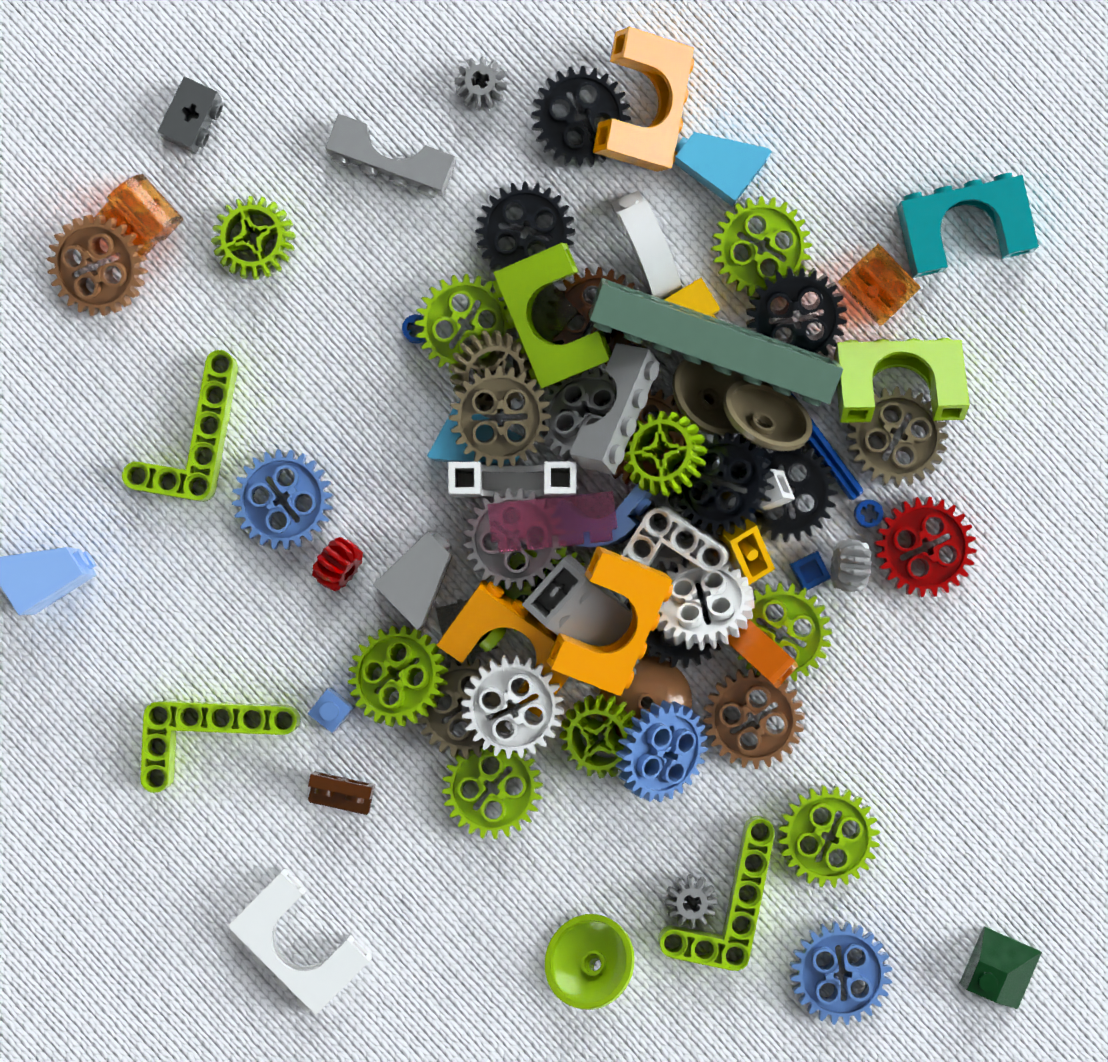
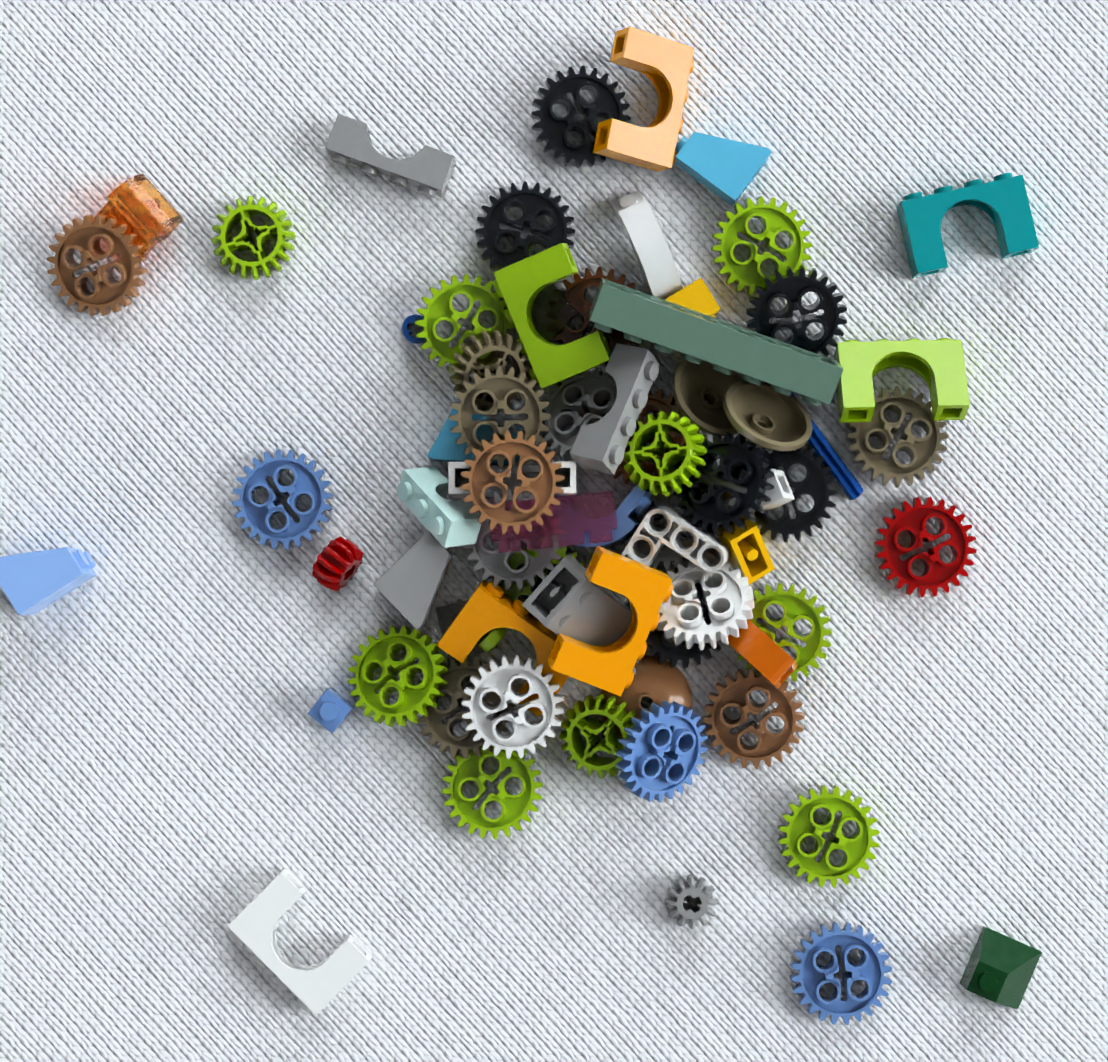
lime beam [122,350,238,502] -> none
lime beam [140,700,301,793] -> none
dark grey brick [157,76,223,154] -> none
reddish brown bracket [308,771,376,815] -> none
light grey gear [454,56,507,111] -> none
lime dish [545,914,634,1010] -> none
lime beam [658,816,775,971] -> none
blue tile [789,551,831,591] -> none
light grey gear [830,539,872,592] -> none
clear orange brick [837,243,921,327] -> none
blue bush [854,500,884,528] -> none
none -> light aqua arch [397,466,482,548]
none -> medium nougat gear [460,430,565,535]

